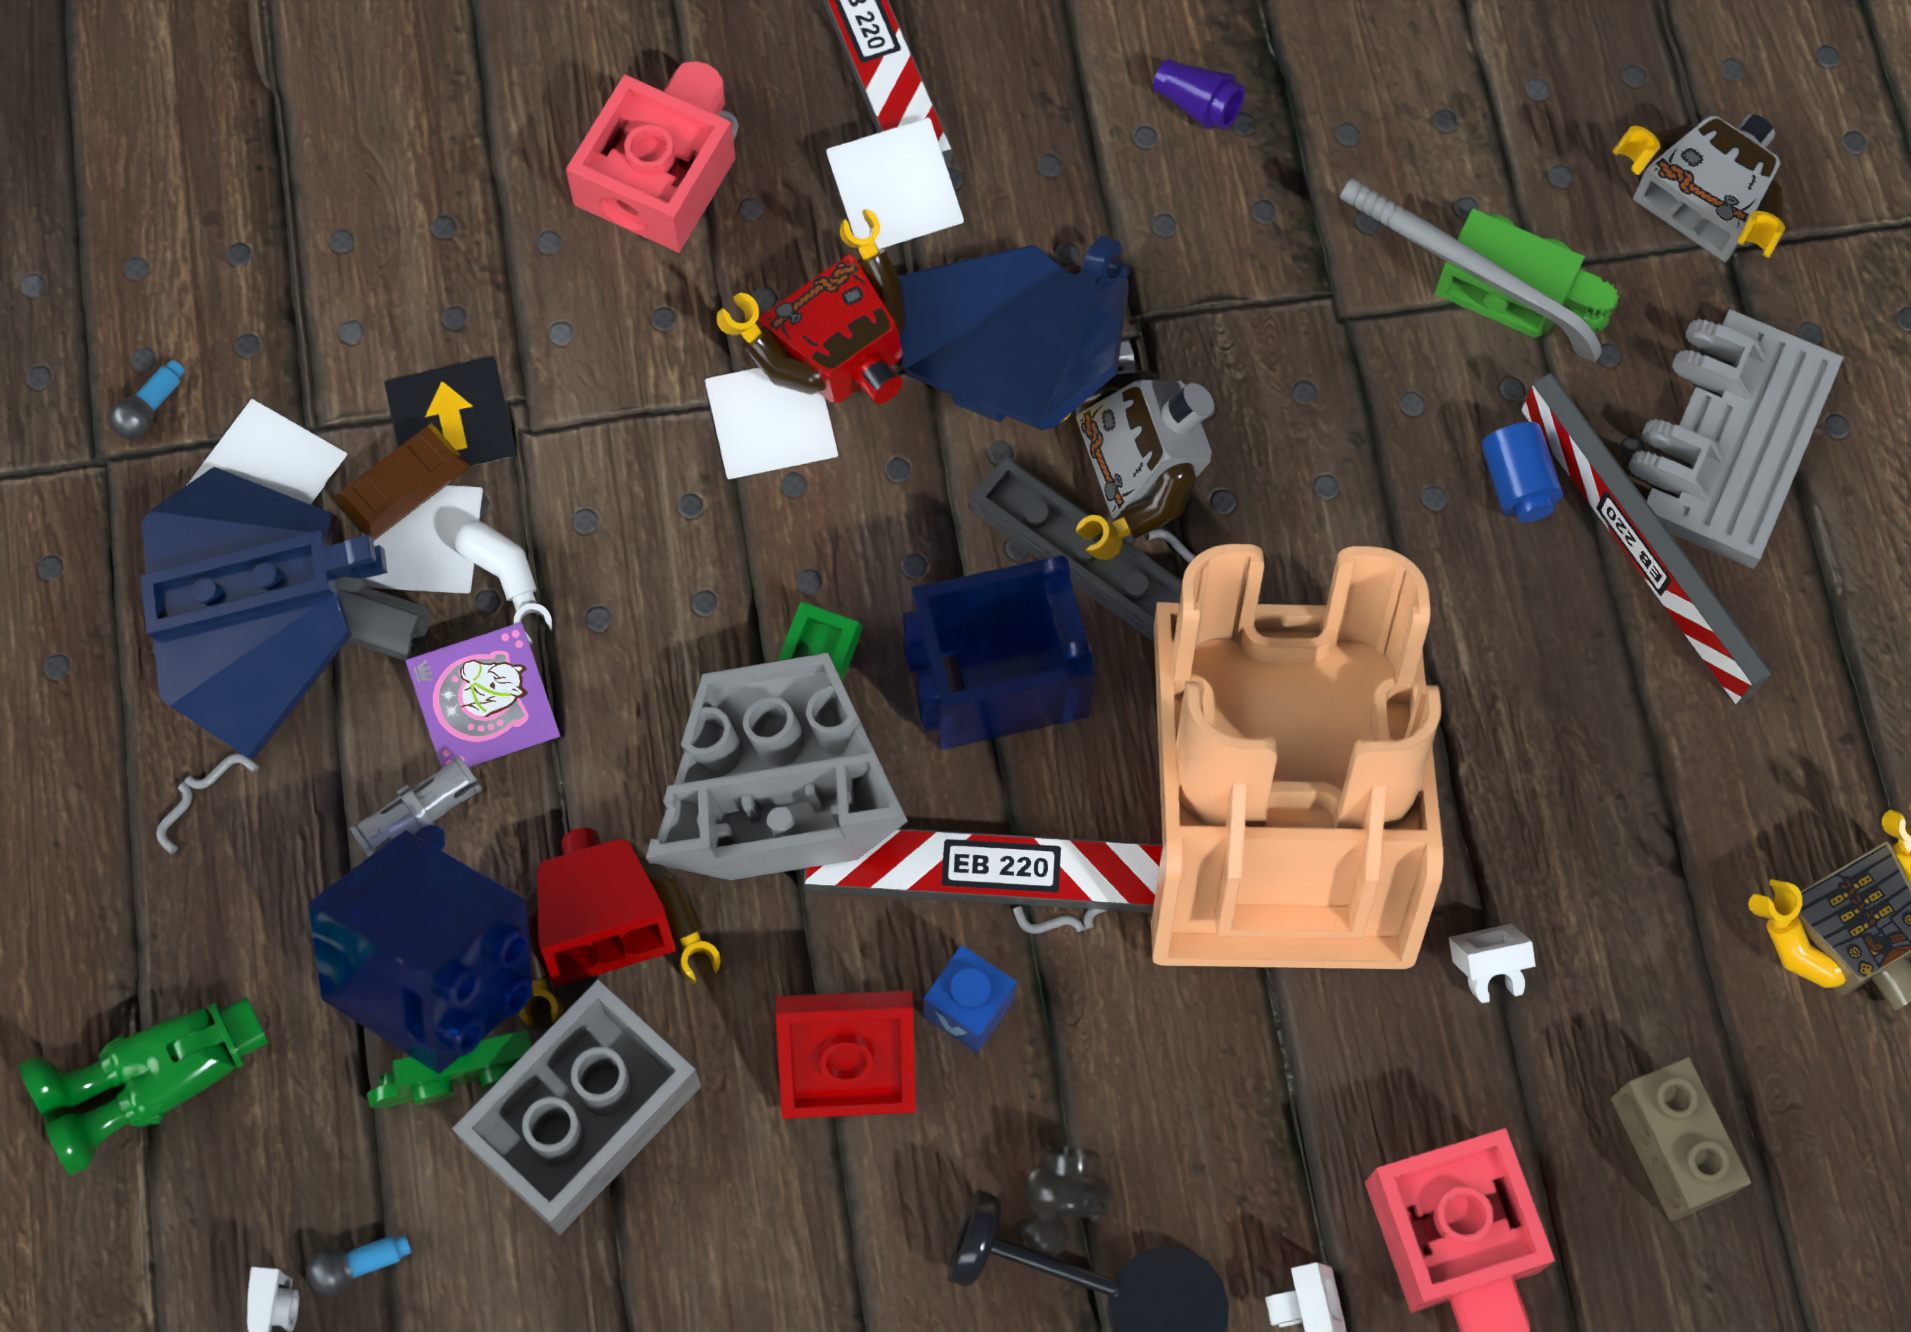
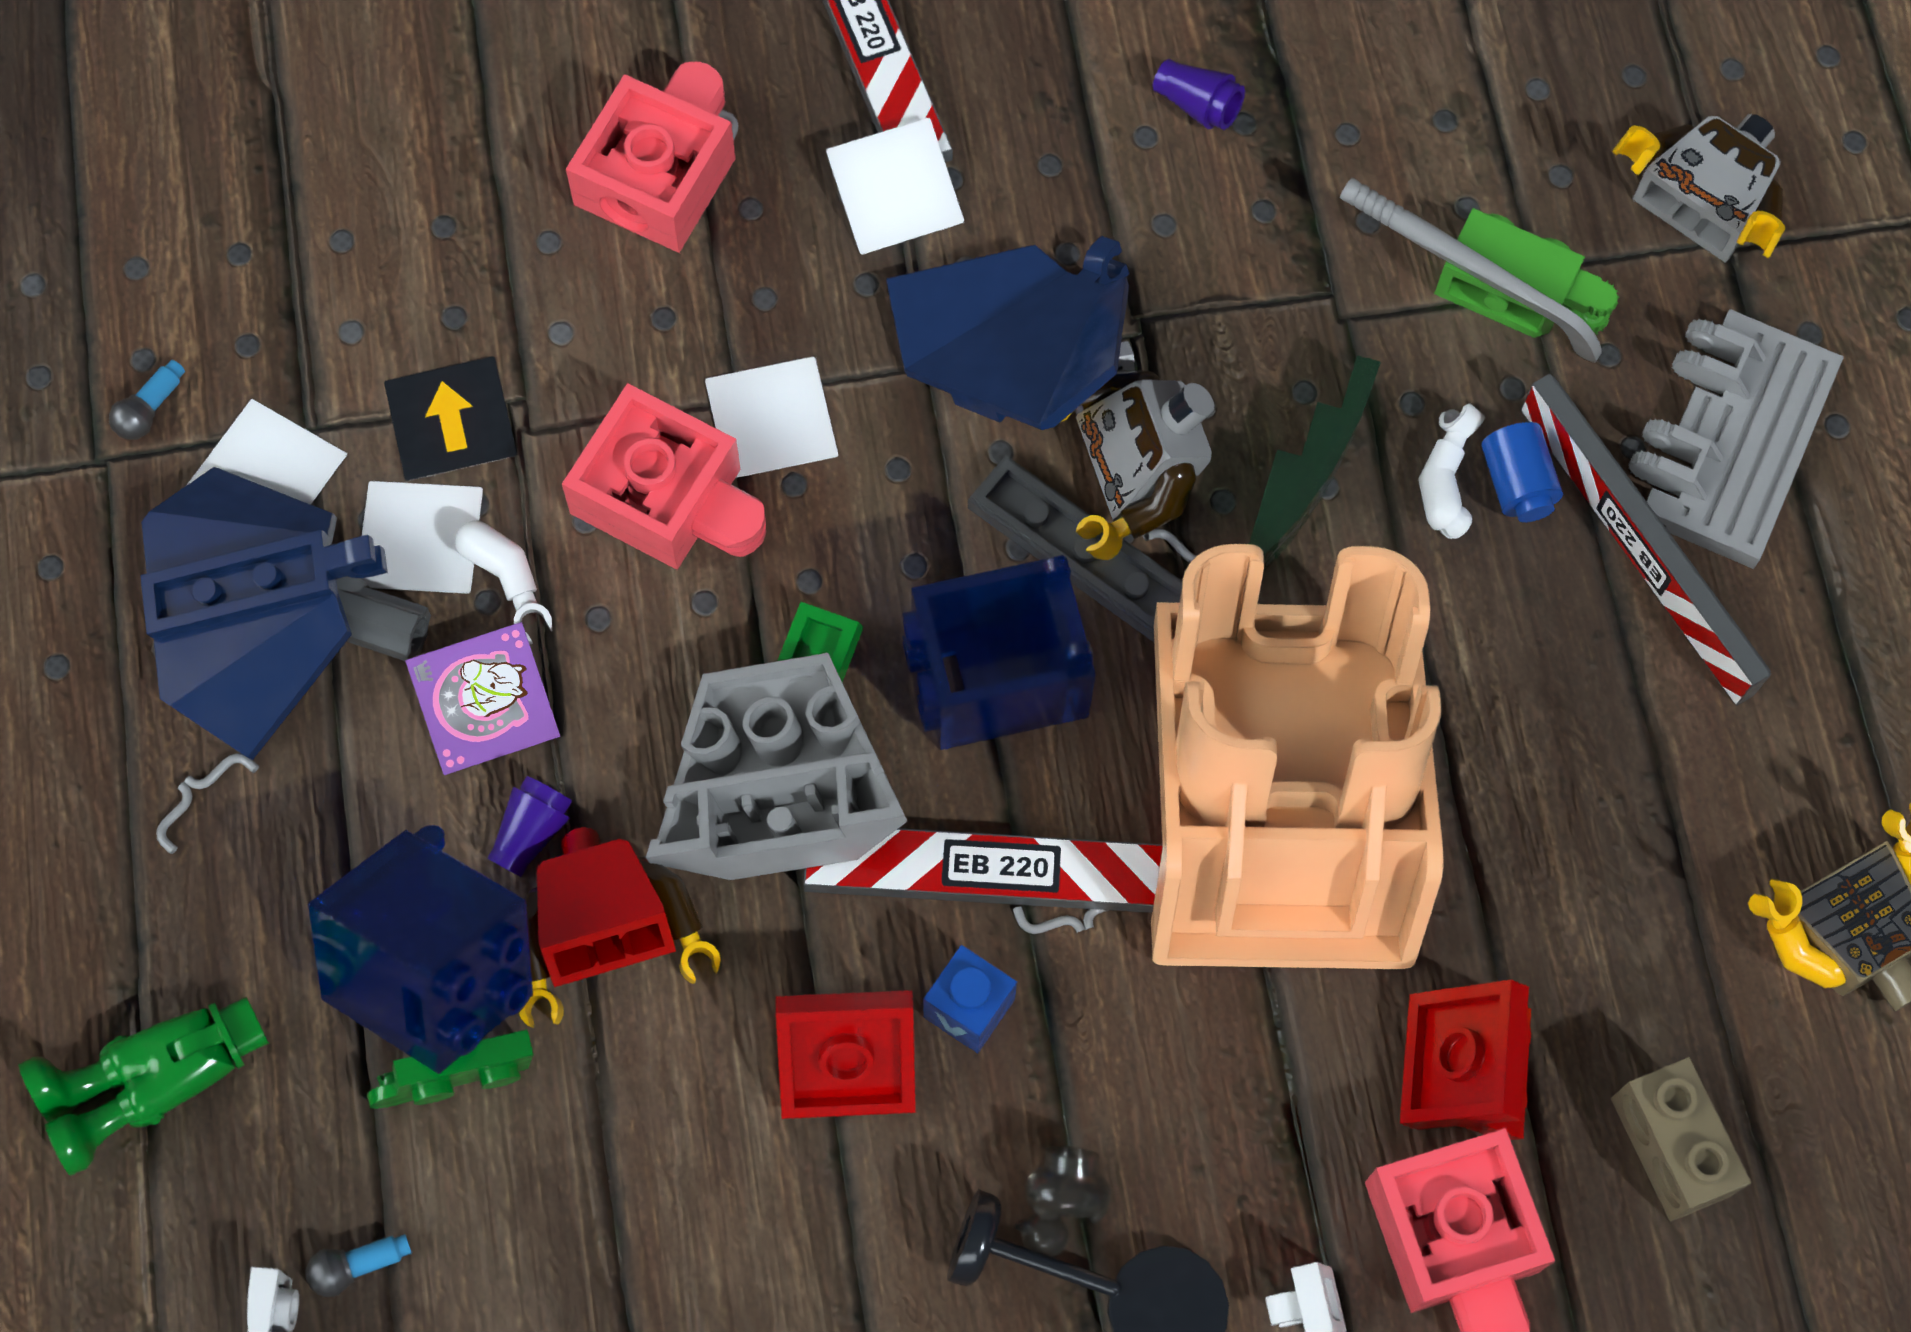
reddish brown tile [333,422,470,541] -> none
light grey pin [349,756,482,863] -> none
light grey brick [452,980,701,1236] -> none
torso [717,209,907,405] -> none
white tile [1449,924,1536,1003] -> none
none -> dark purple cone [487,776,572,877]
none -> coral brick [562,383,766,570]
none -> clear green slope [1249,355,1381,572]
none -> red bracket [1400,980,1531,1140]
none -> white arm [1419,403,1485,539]

